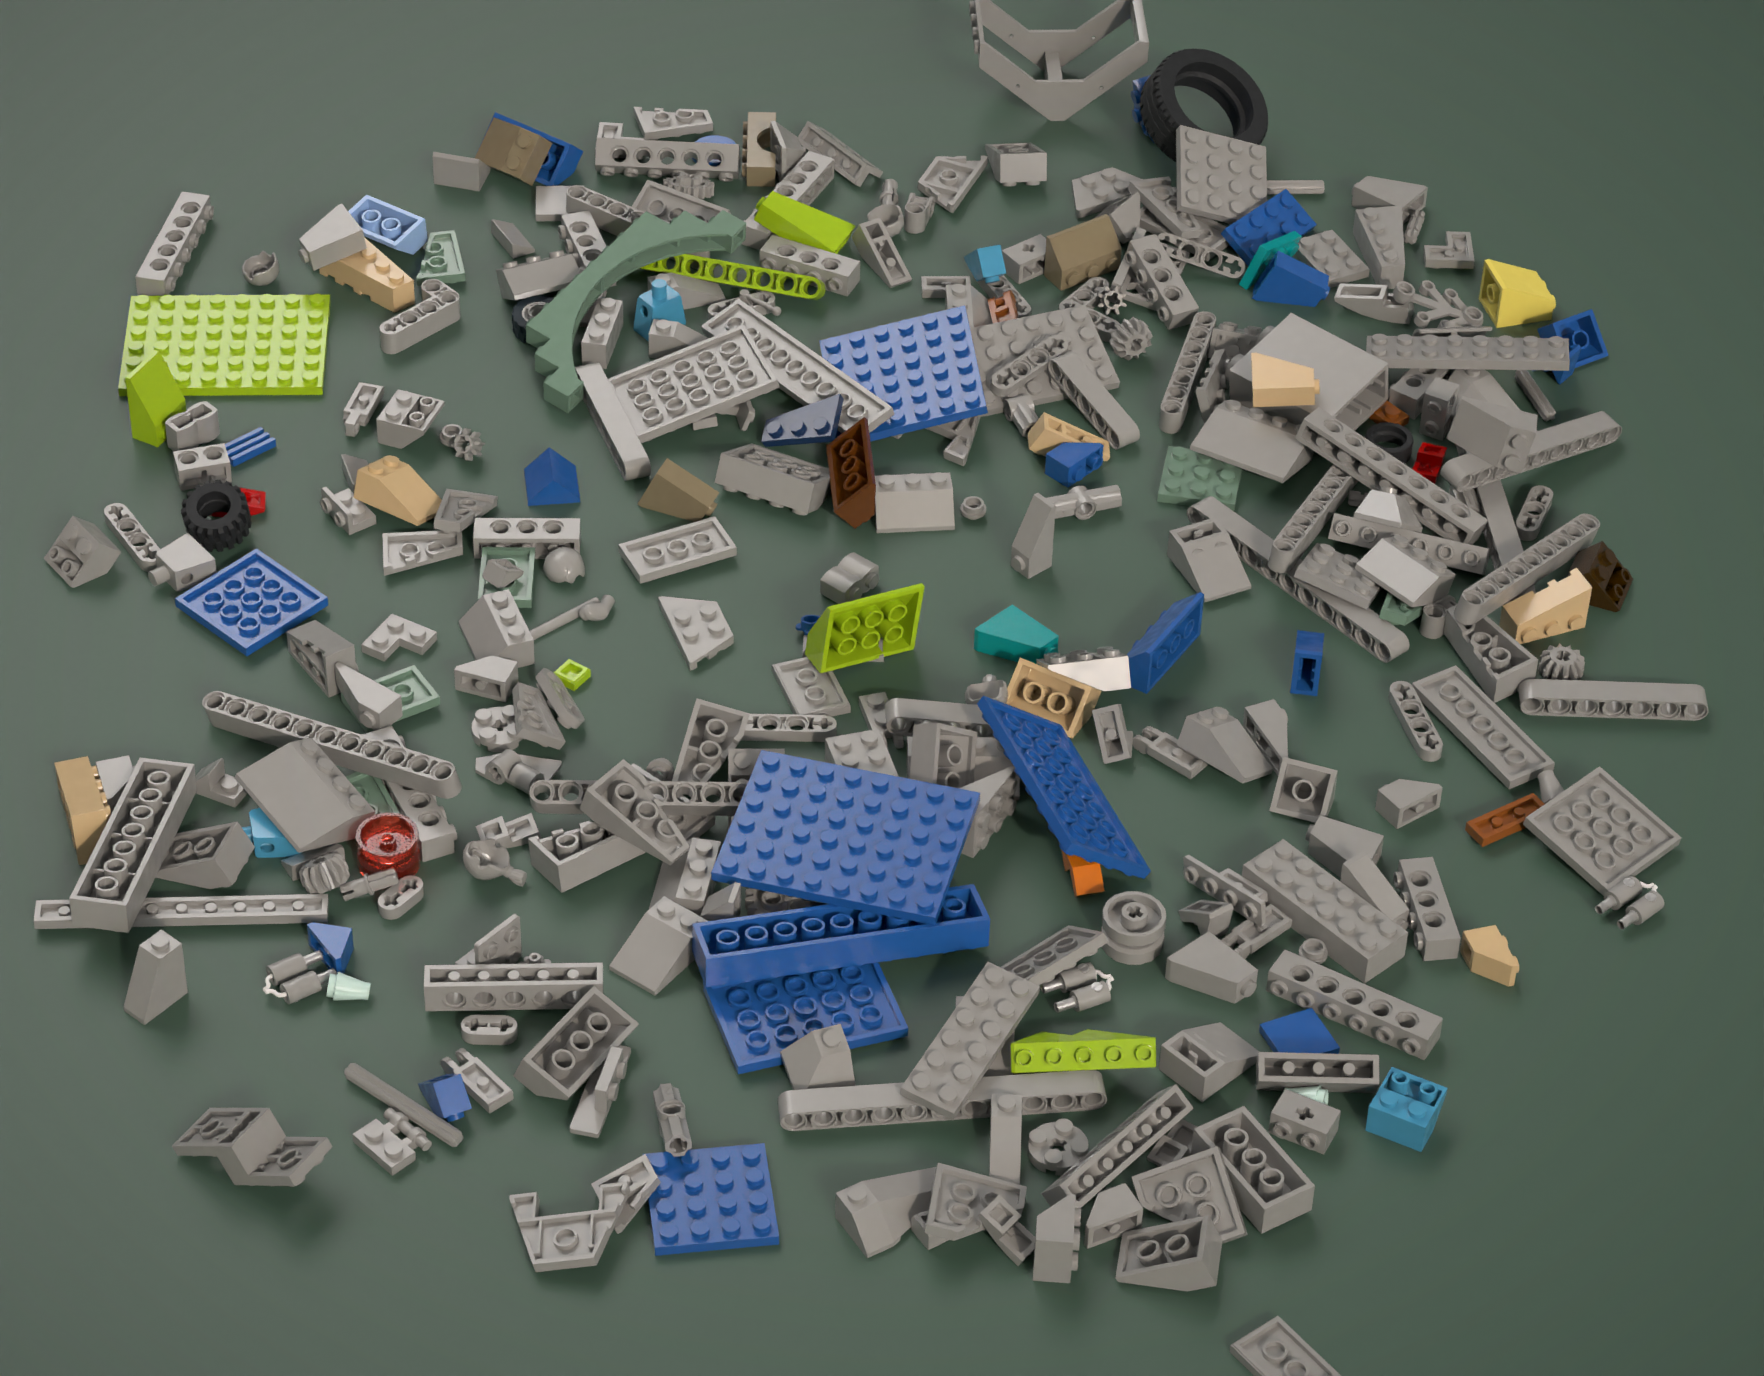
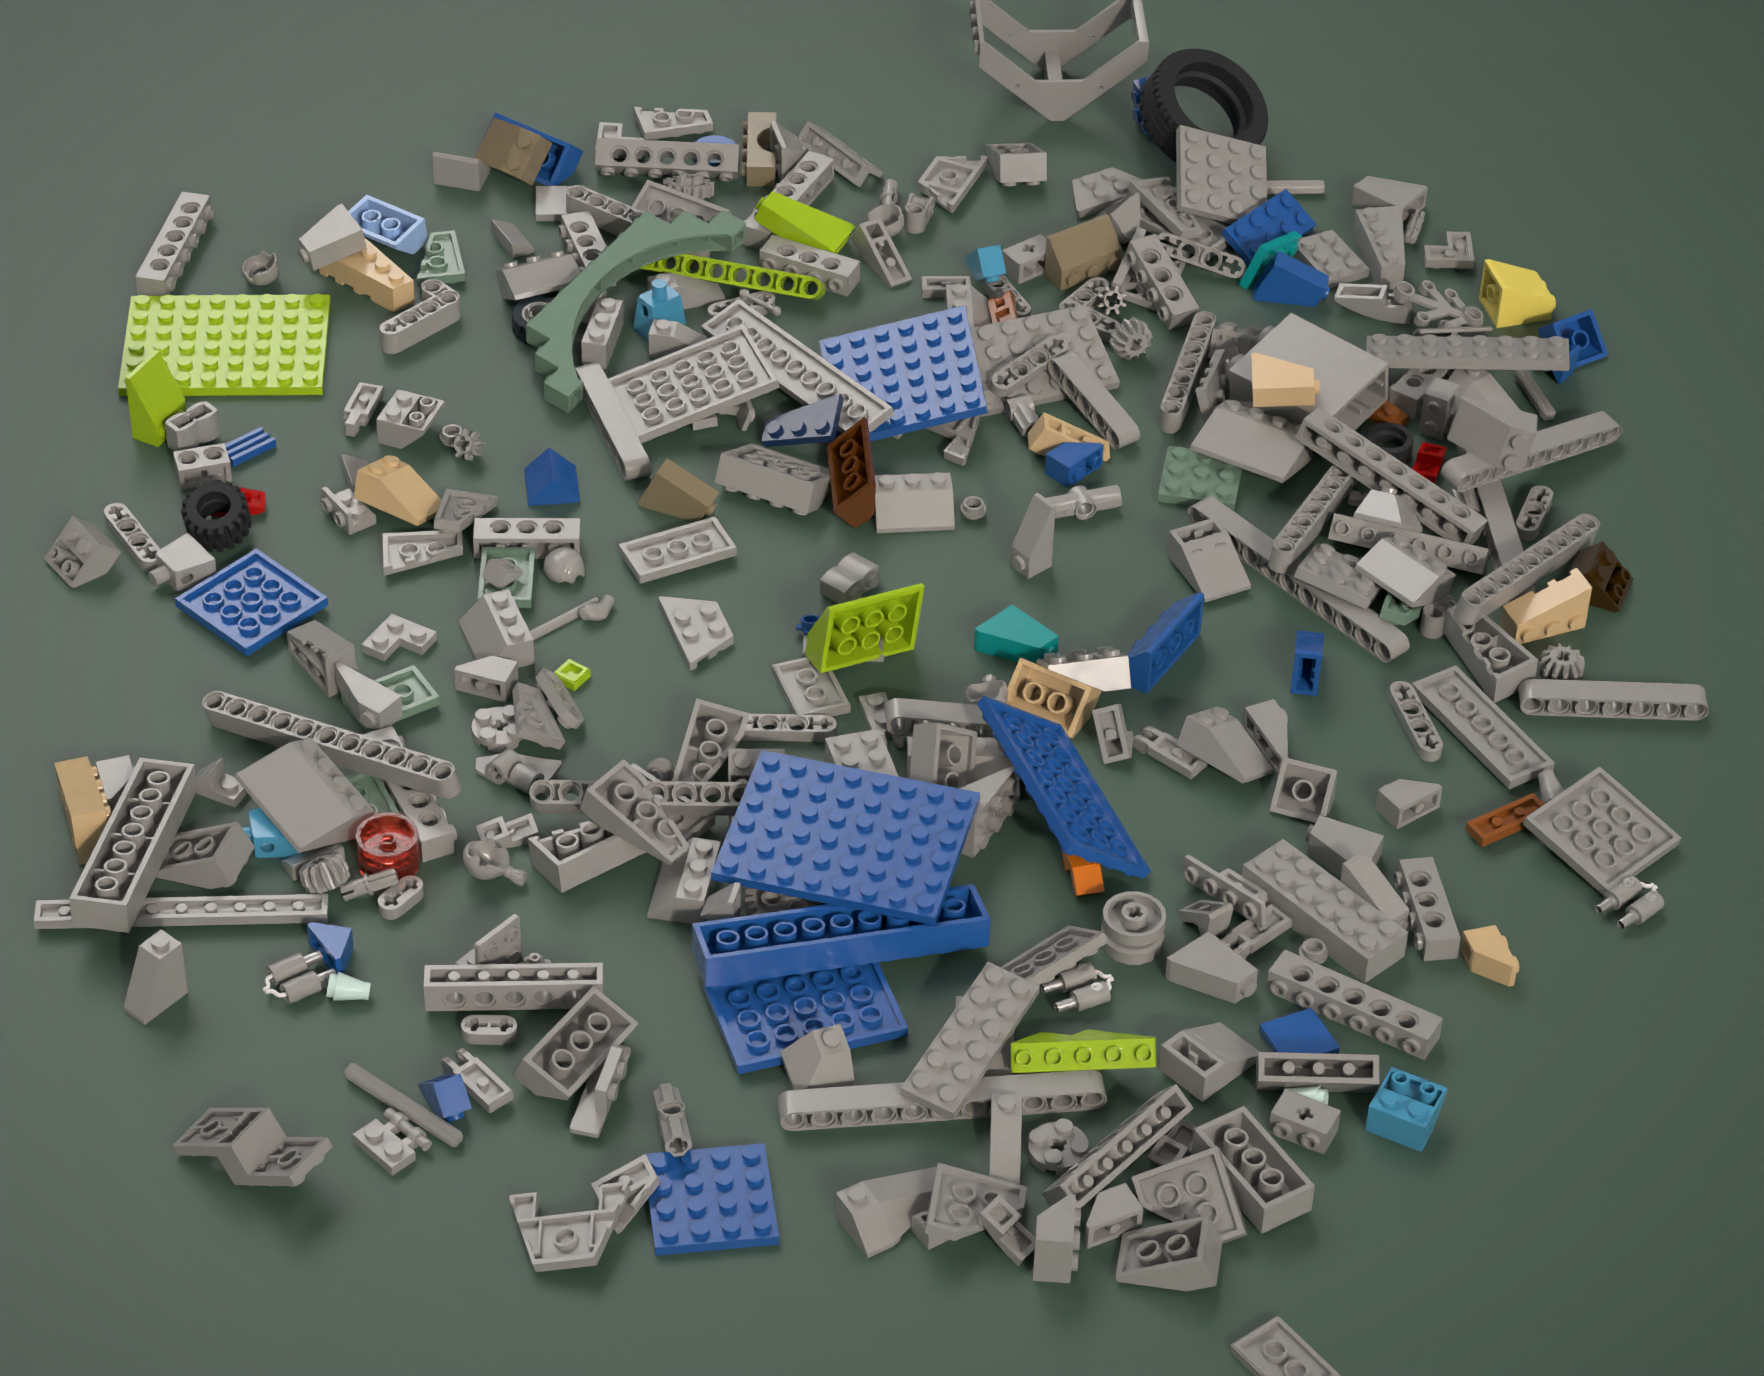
light grey slope [609,896,708,996] -> none

